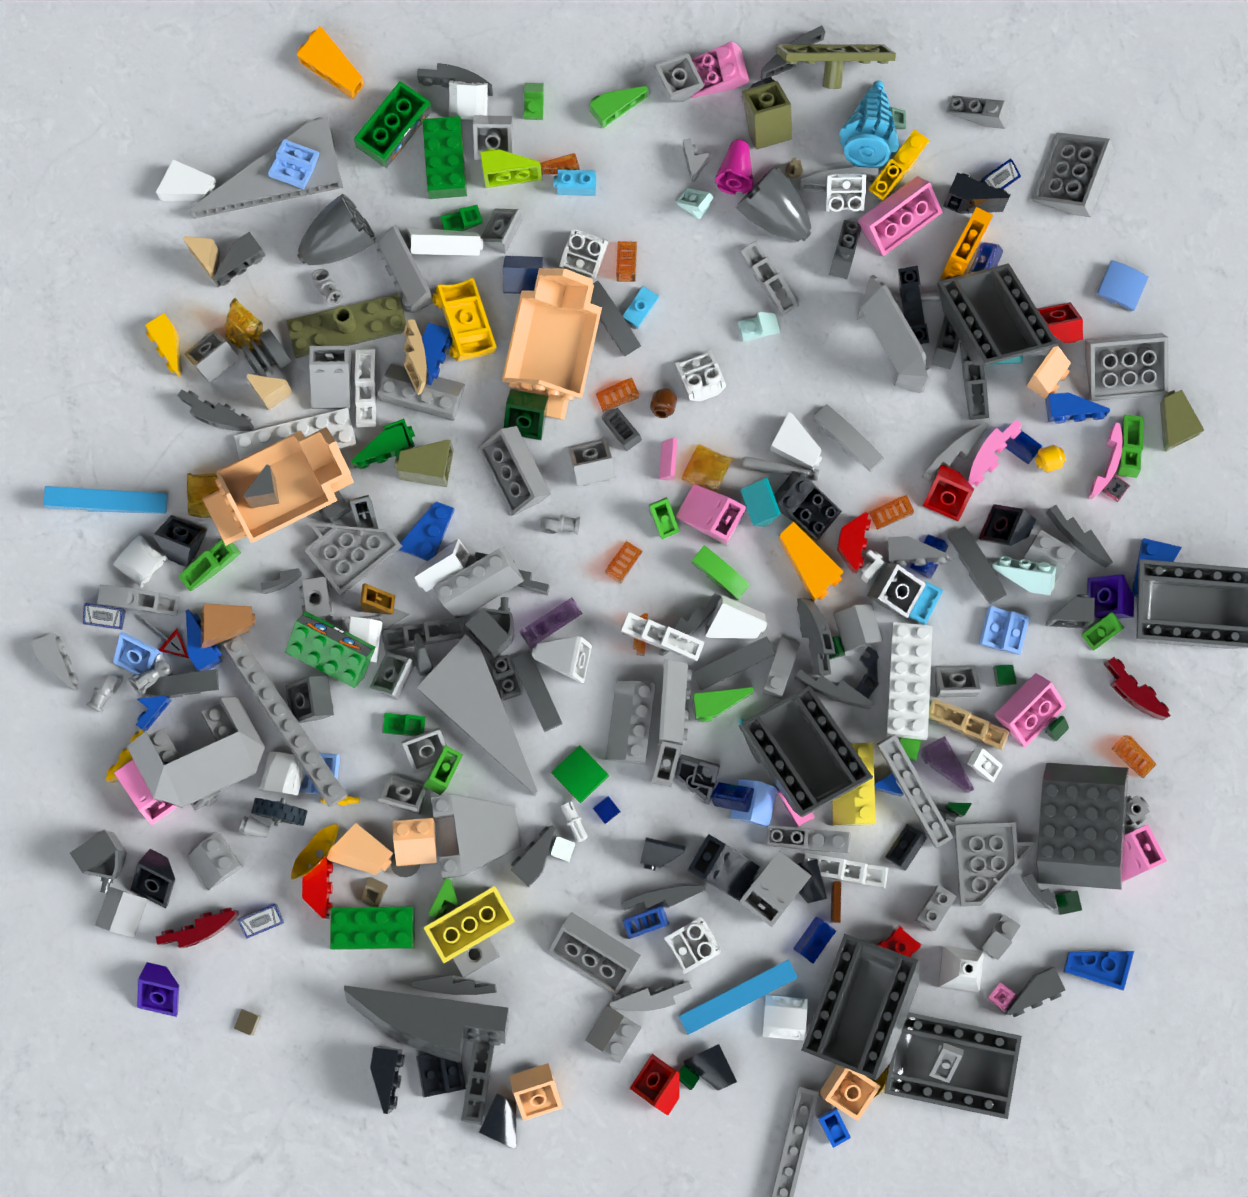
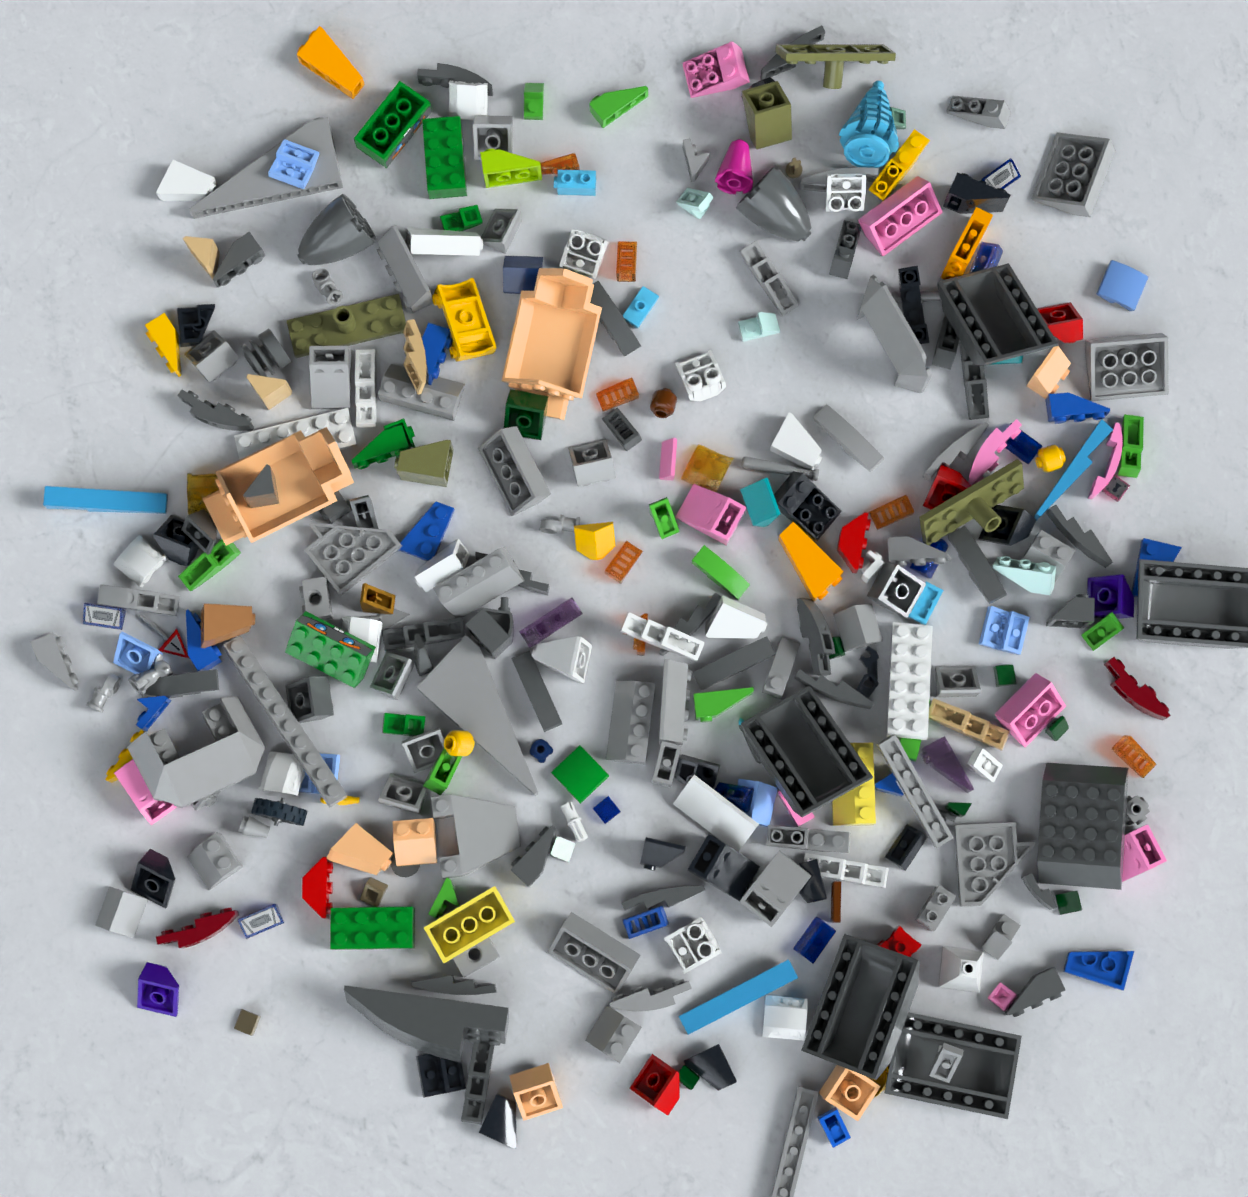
dark grey piece [70,830,127,894] -> none
clear yellow slope [224,298,263,350] -> none
dark grey slope [261,568,302,594] -> none
yellow piece [290,824,339,880] -> none
black slope [370,1046,405,1114] -> none
dark grey slope [489,654,522,701] -> none
light grey slope [654,53,704,102] -> none
olive slope [1160,390,1204,452] -> none
none -> black slope [177,304,215,347]
none -> dark grey slope [181,509,217,555]
none -> yellow head [444,730,474,757]
none -> dark blue brick [529,739,553,763]
none -> yellow slope [574,522,615,560]
none -> white tile [673,775,759,852]
none -> olive plate [919,459,1024,545]
none -> dark azure slope [1034,419,1113,521]

